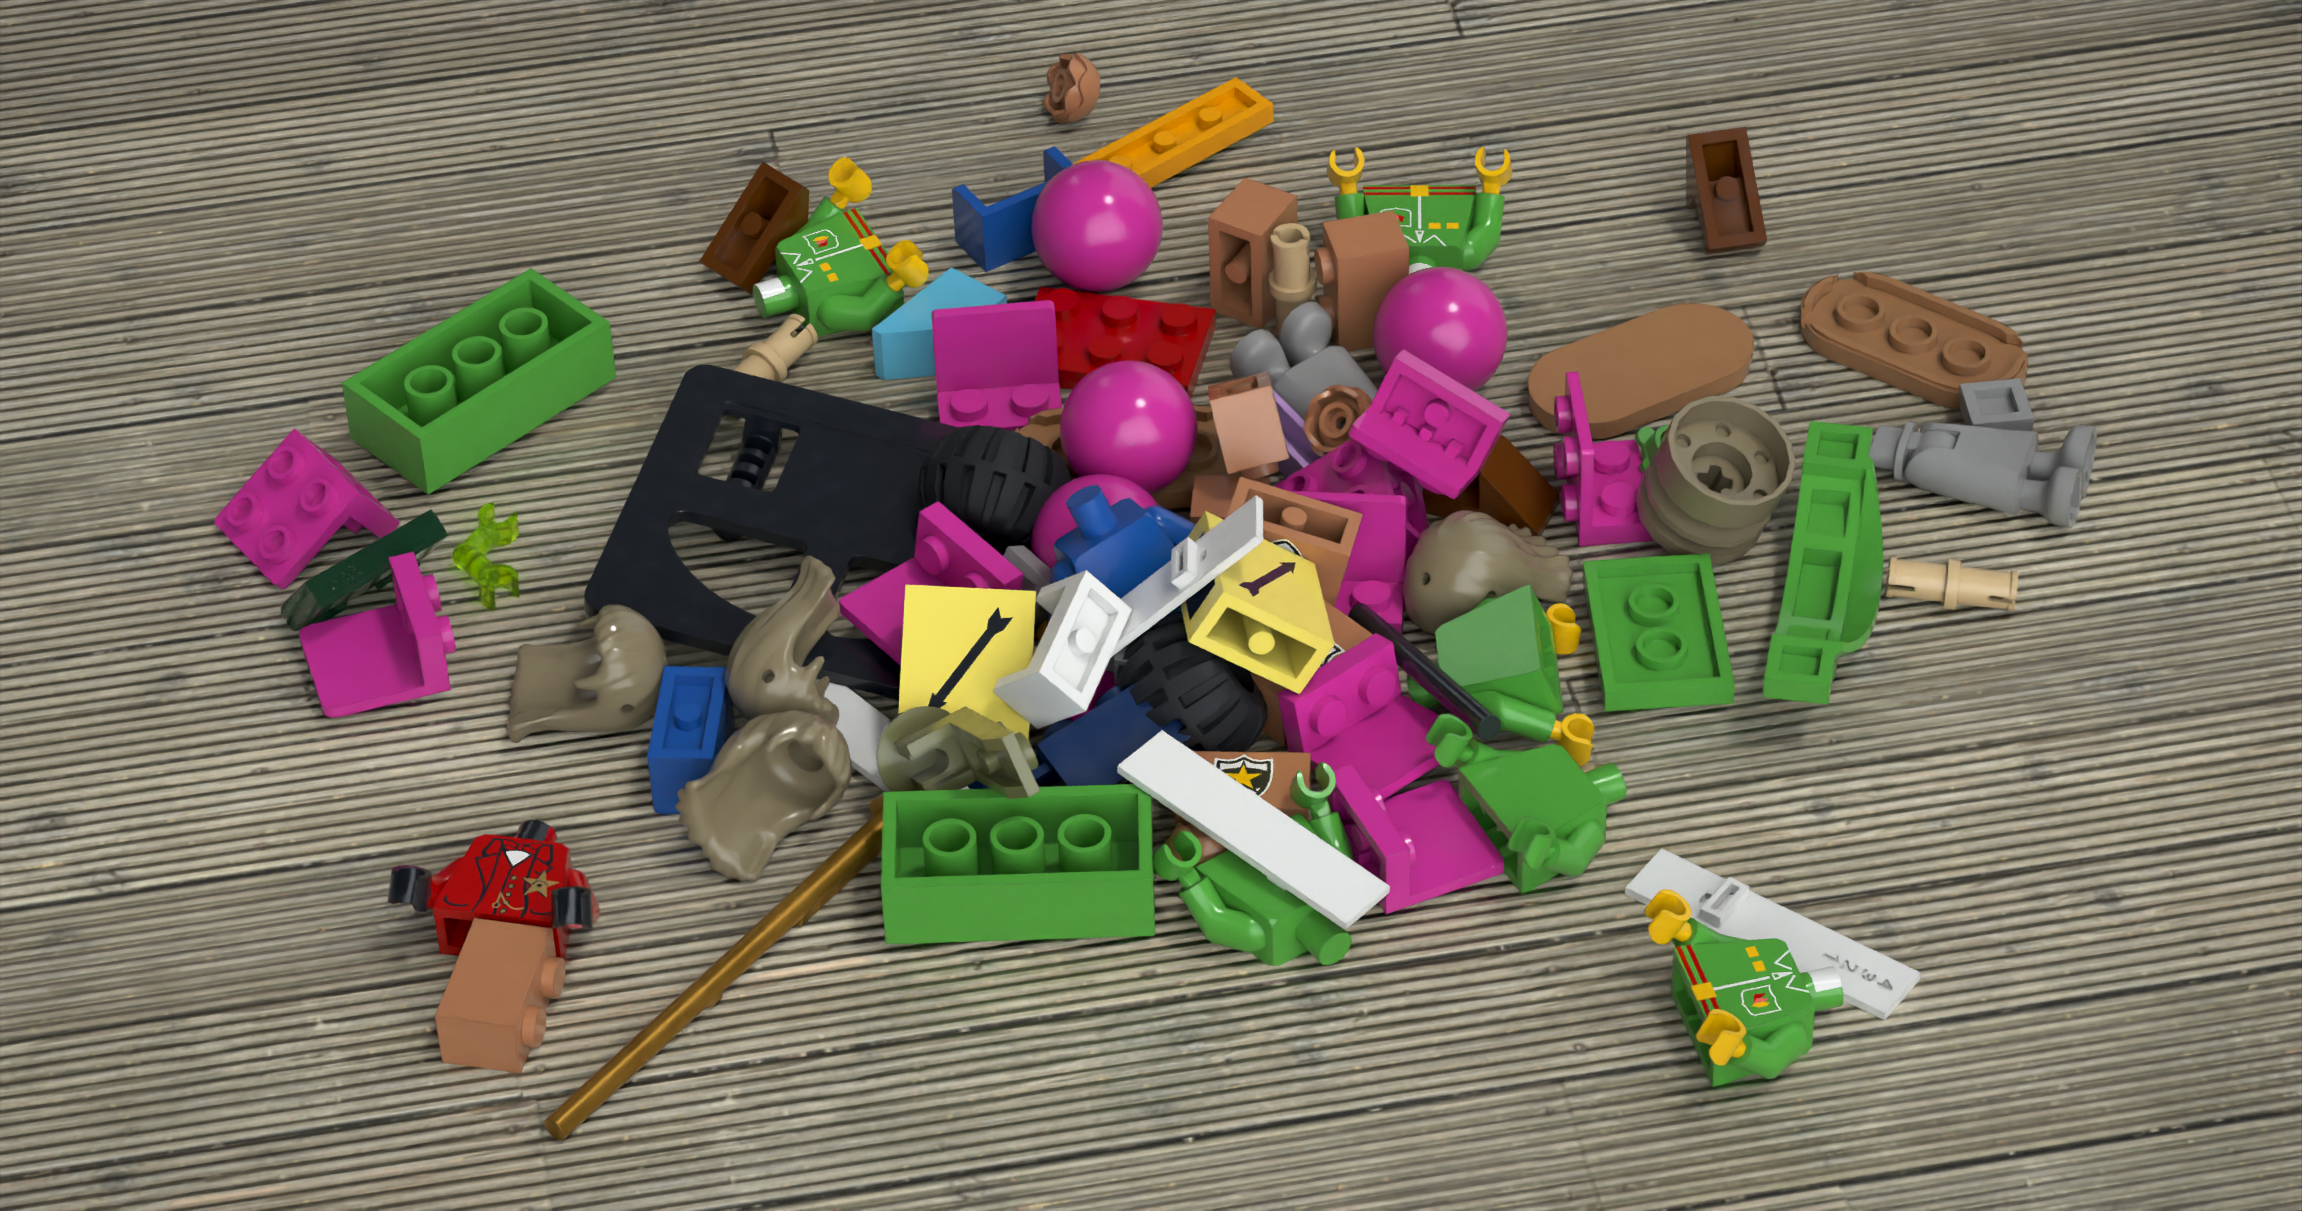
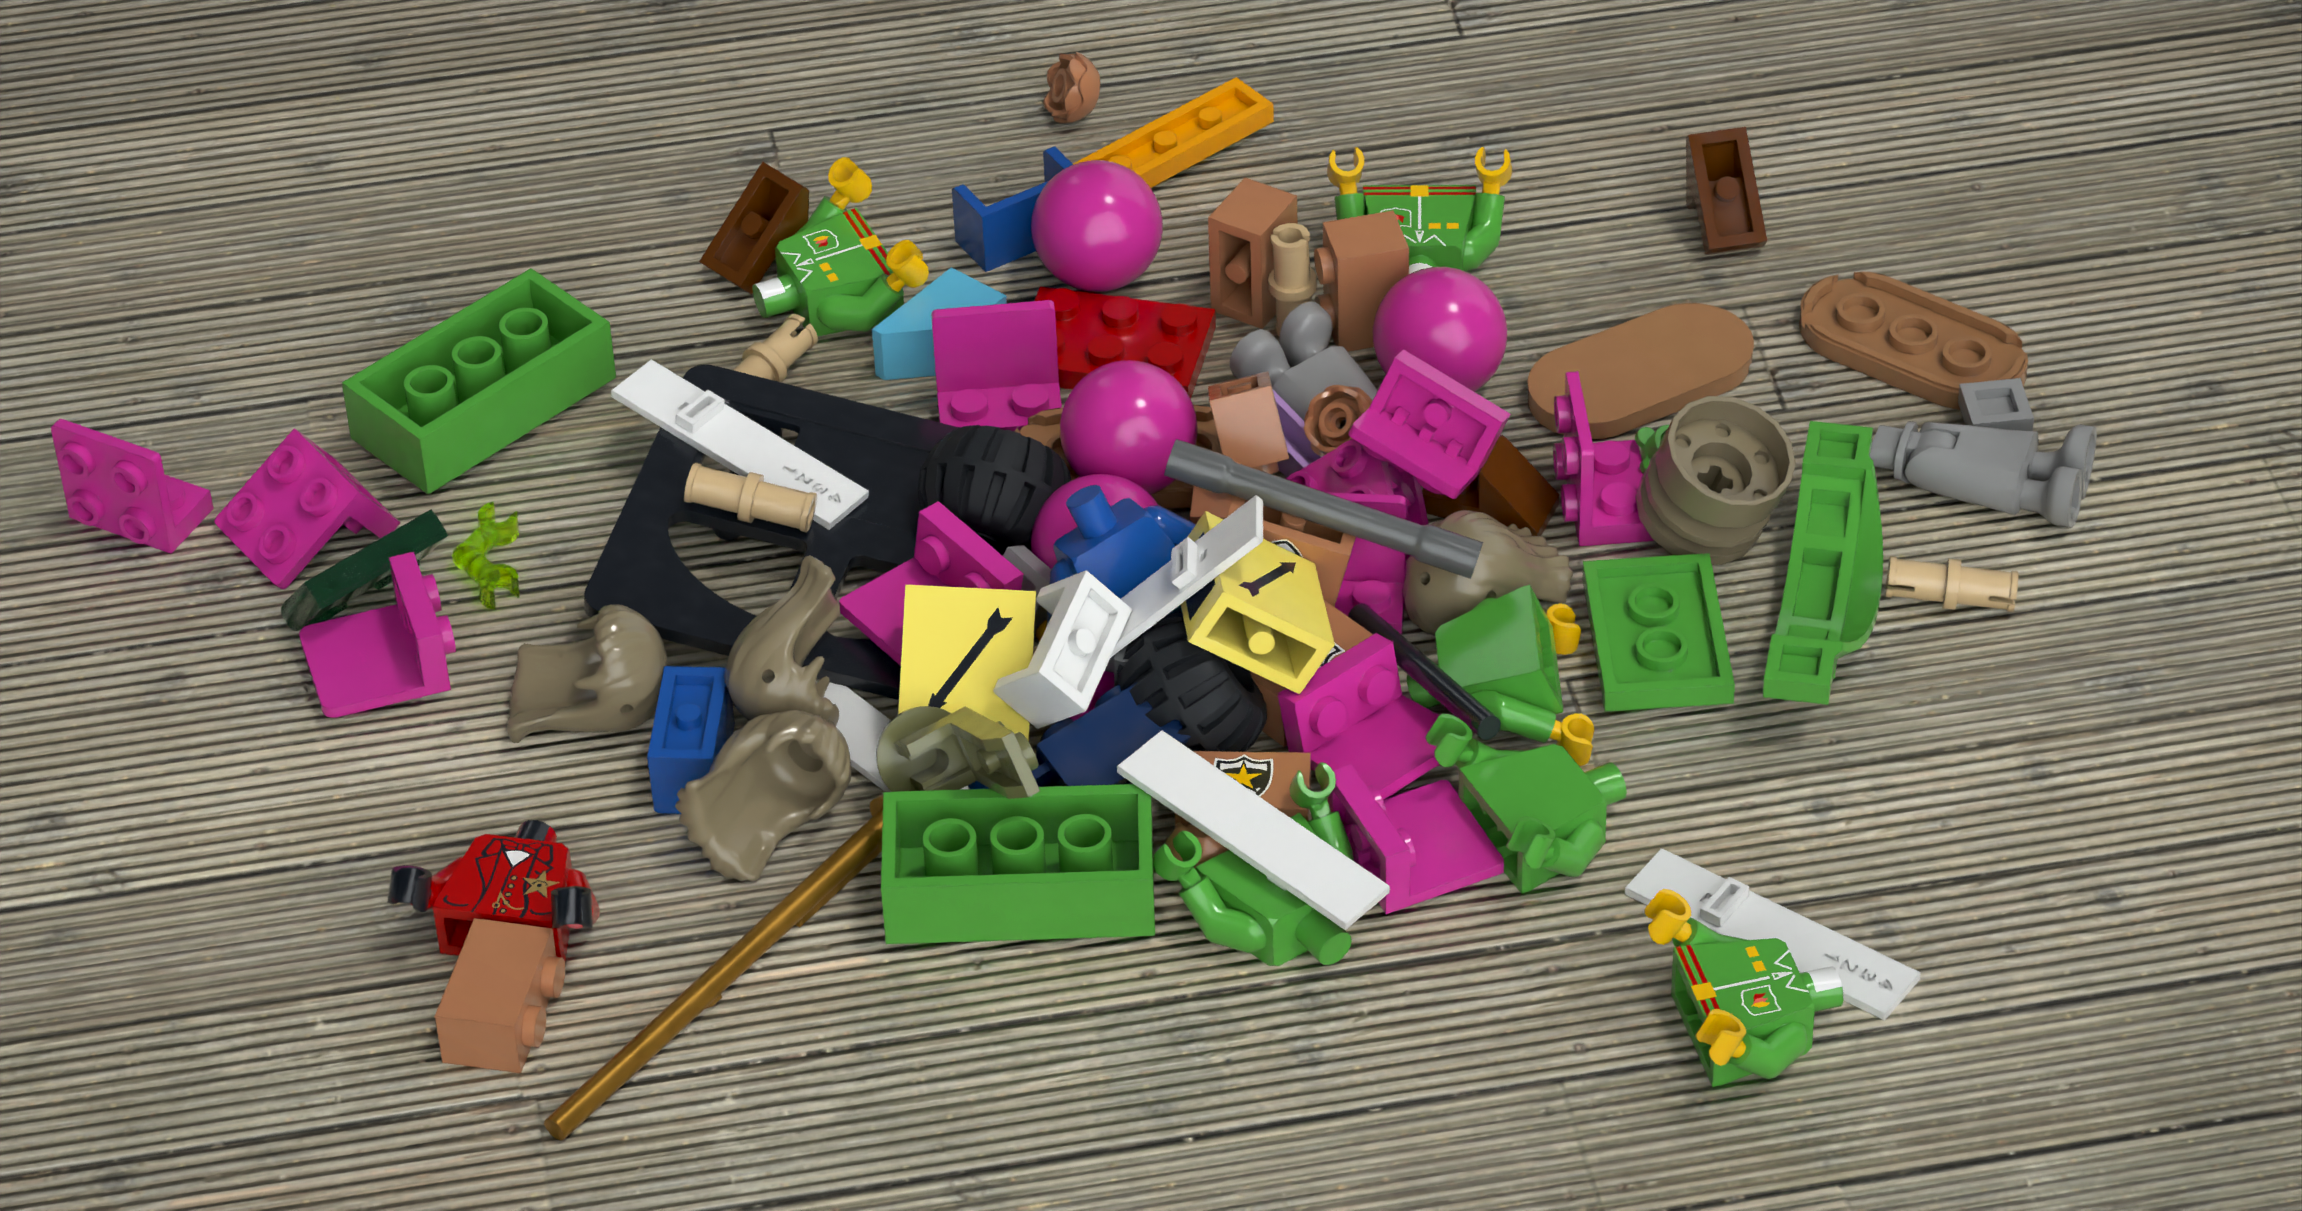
none -> dark pink bracket [51,419,214,554]
none -> white piece [611,359,869,530]
none -> tan pin [684,463,817,532]
none -> dark grey piece [1164,439,1483,579]

